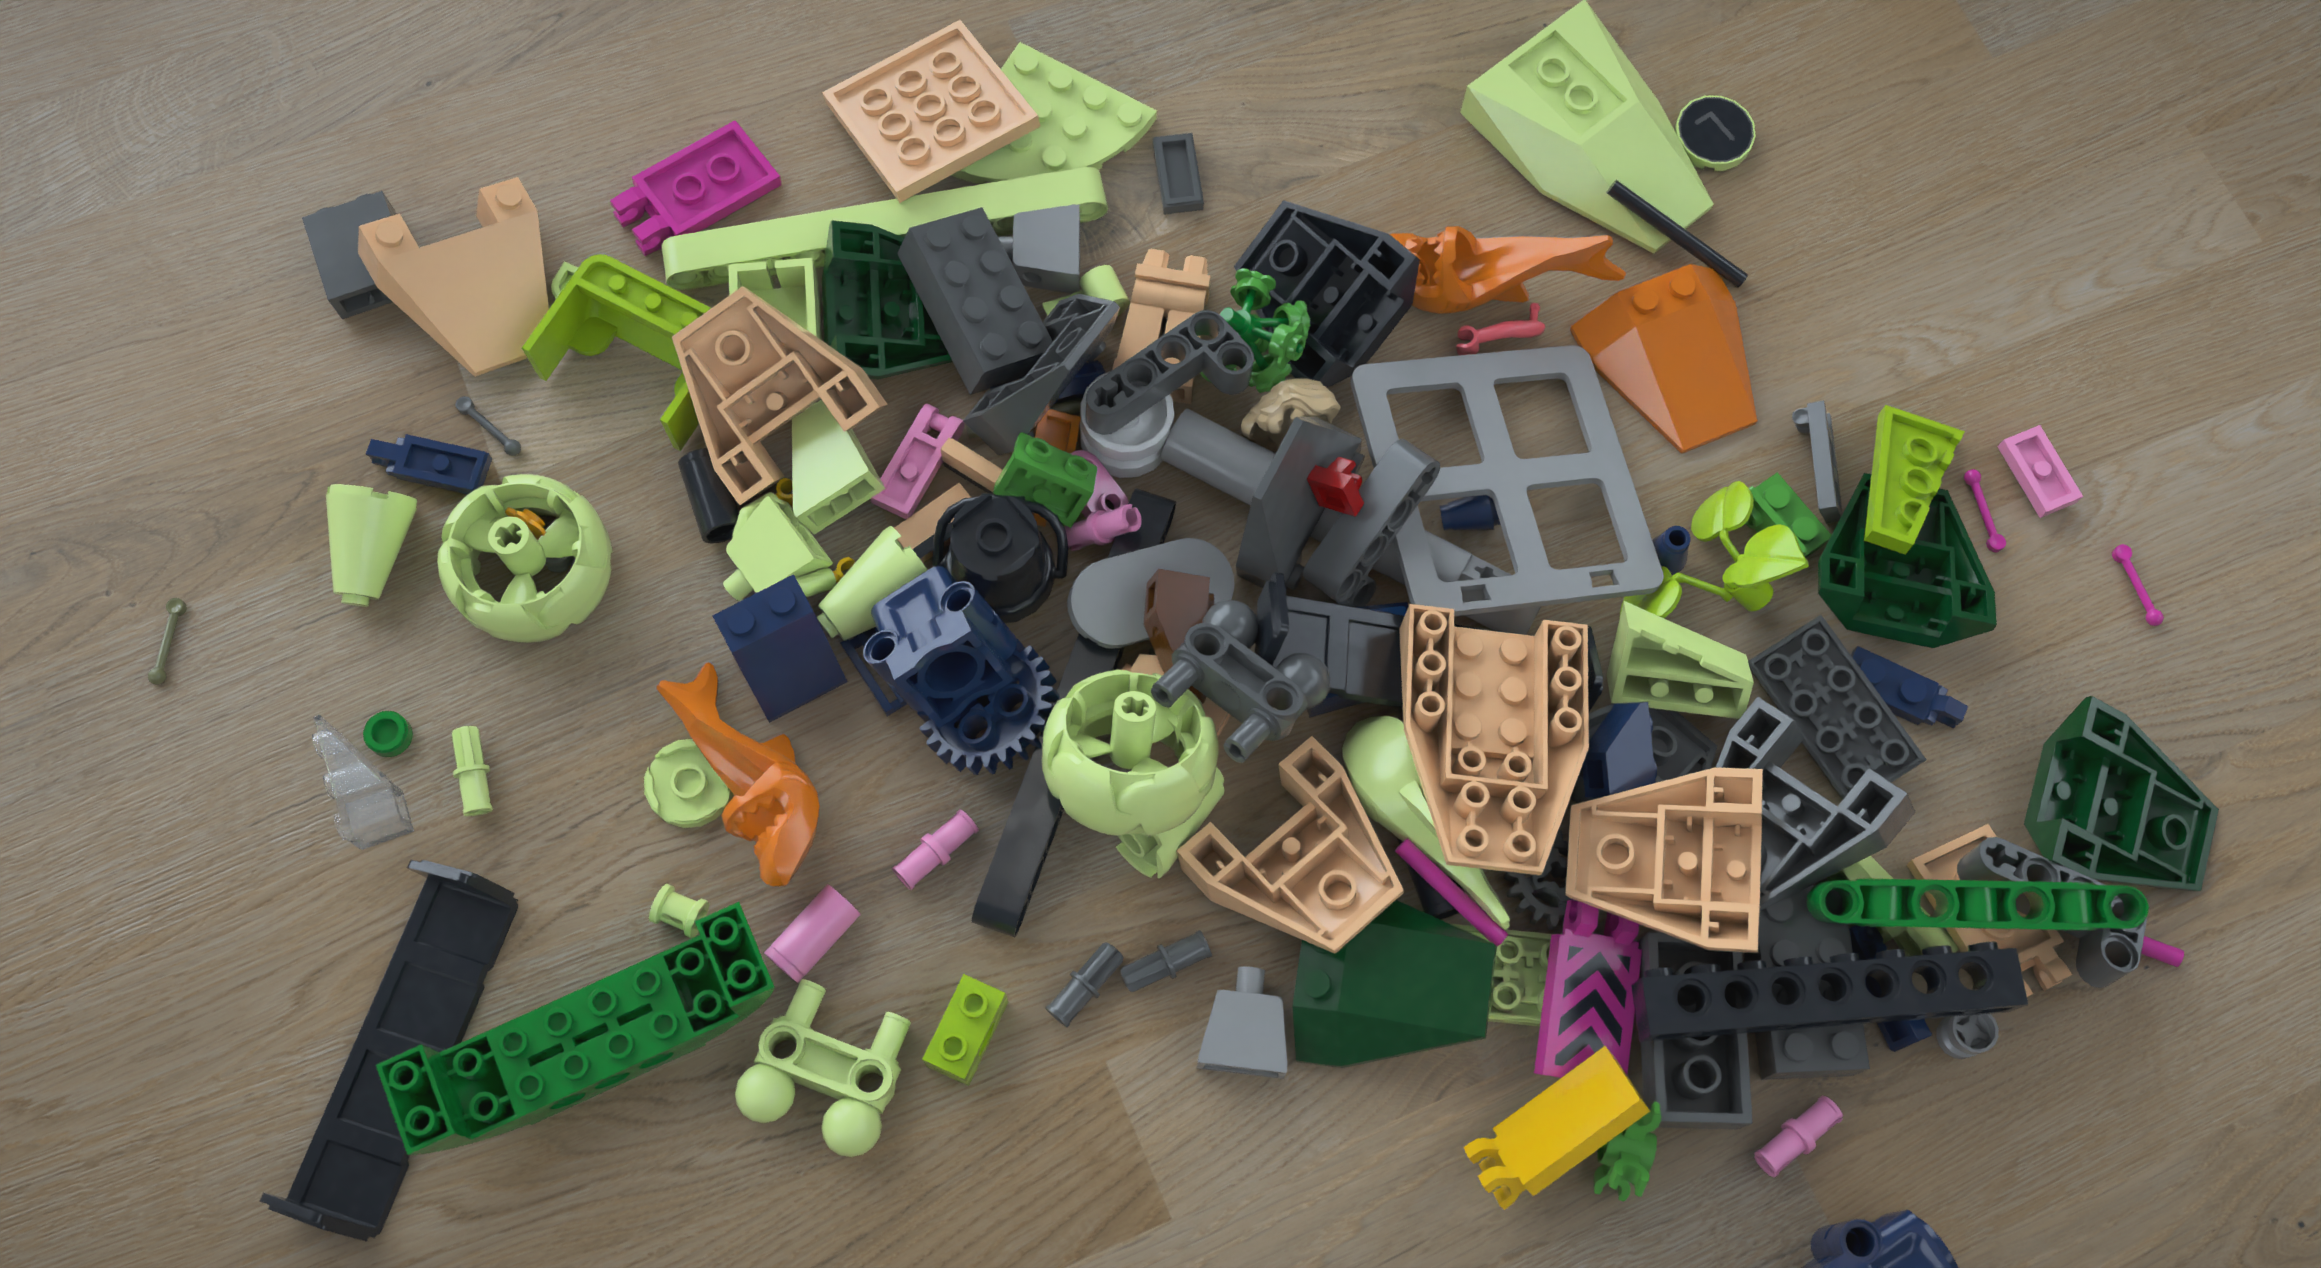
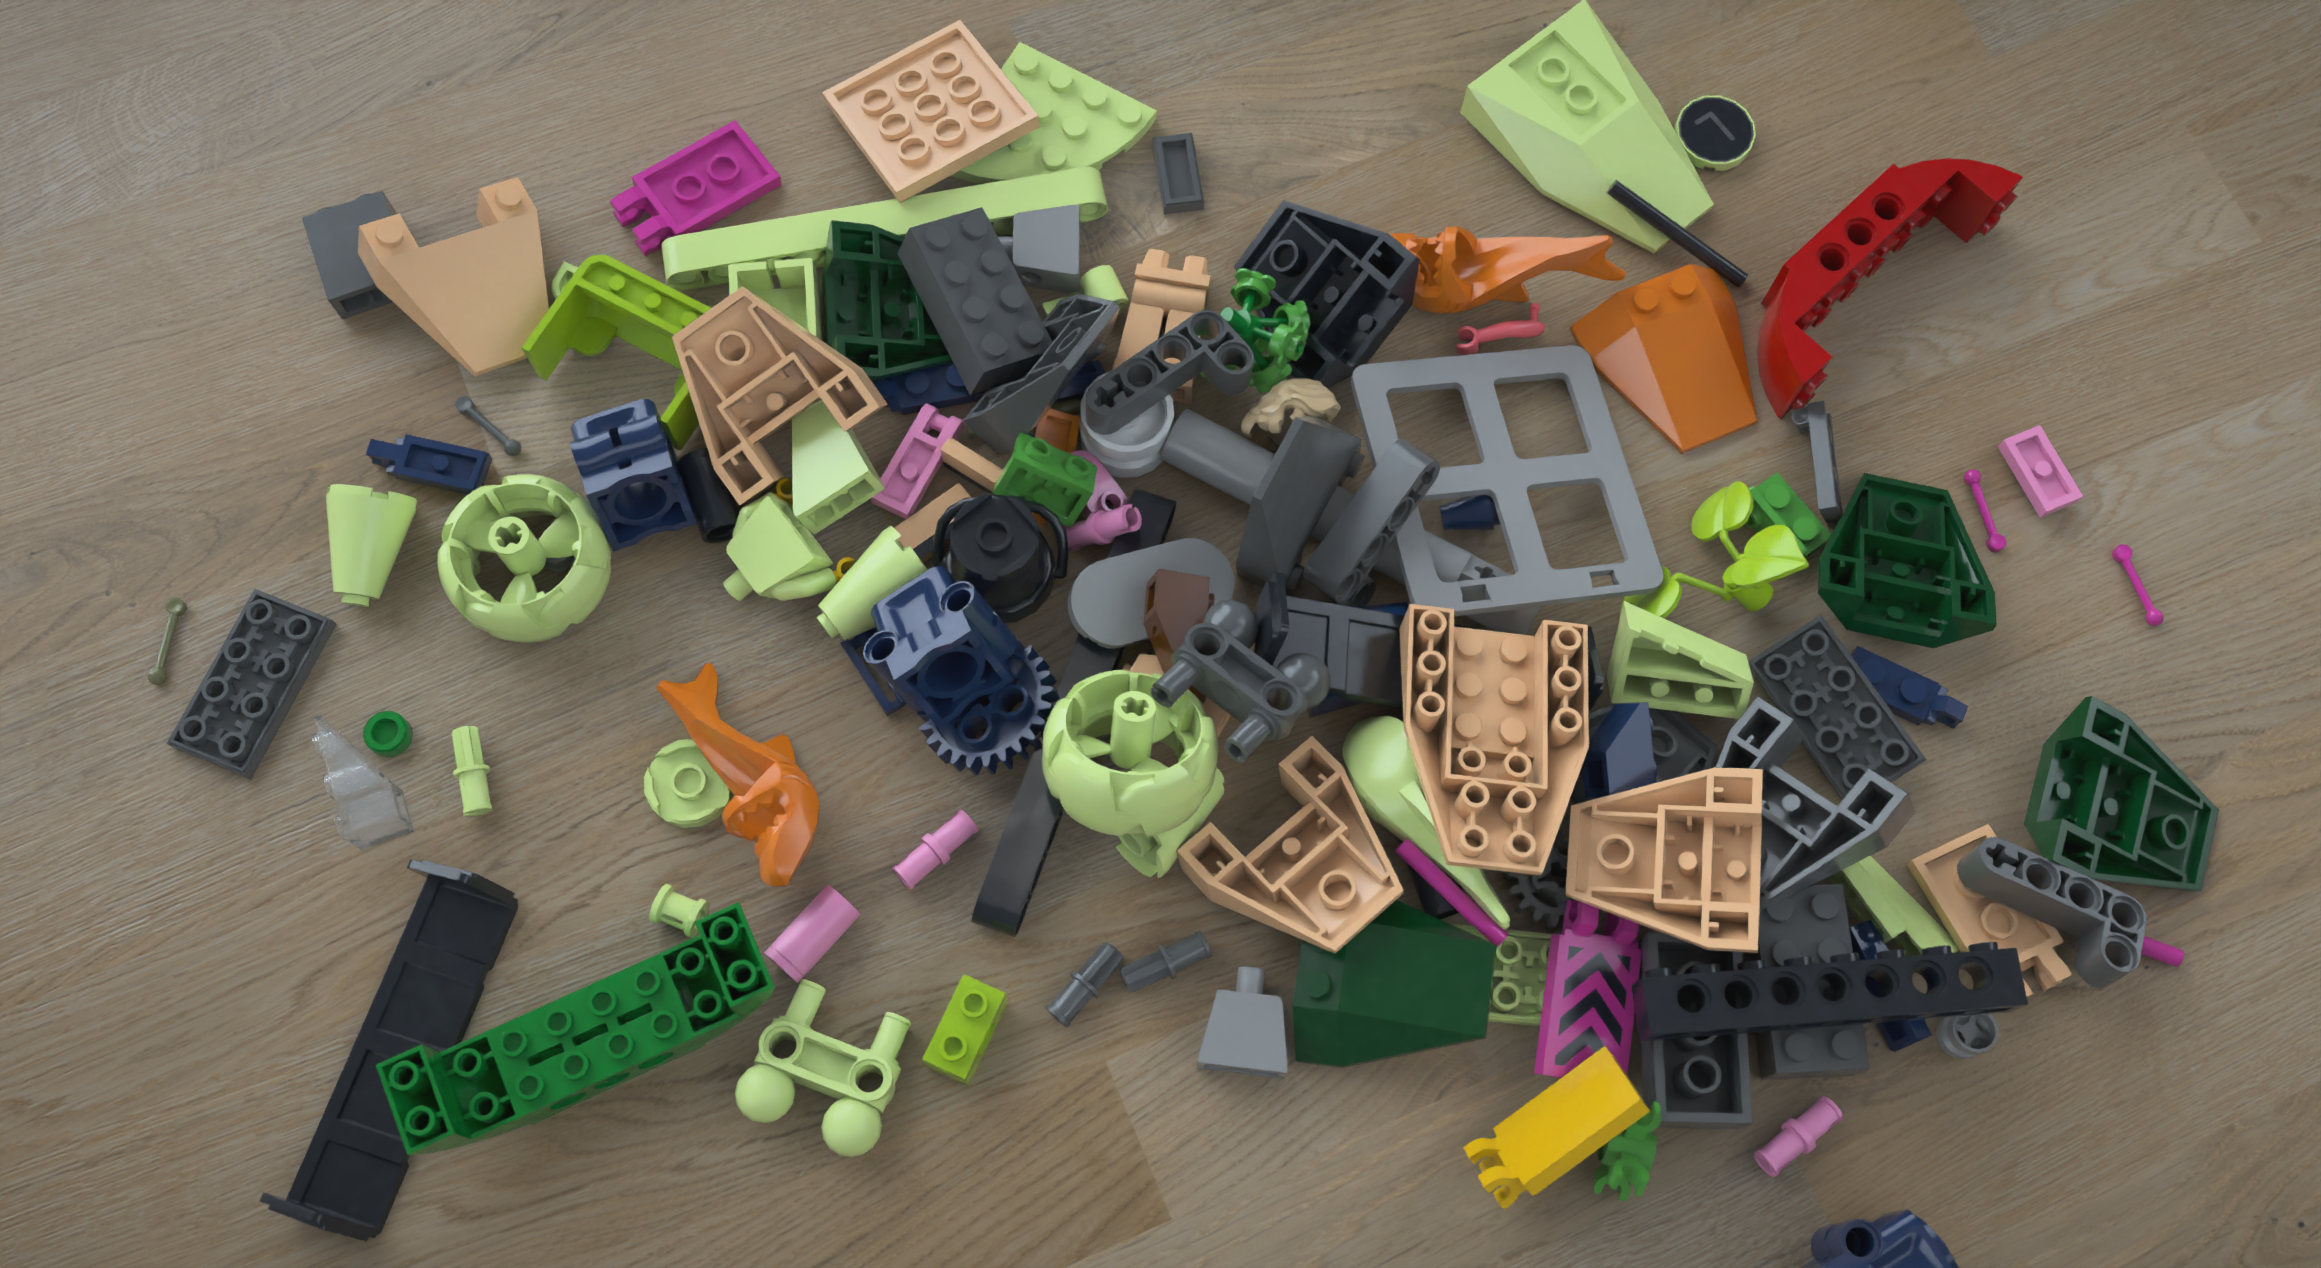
light orange plant [505,507,546,540] -> none
dark blue slope [712,574,848,723] -> none
red tile [1306,457,1365,517] -> none
dark blue cone [1652,526,1691,575] -> none
green beam [1806,879,2149,930] -> none
lime wing [1864,405,1965,554] -> none
none -> dark grey tile [166,589,337,780]
none -> dark blue piece [570,399,697,551]
none -> dark blue hinge [872,362,984,415]
none -> red slope [1757,158,2023,419]

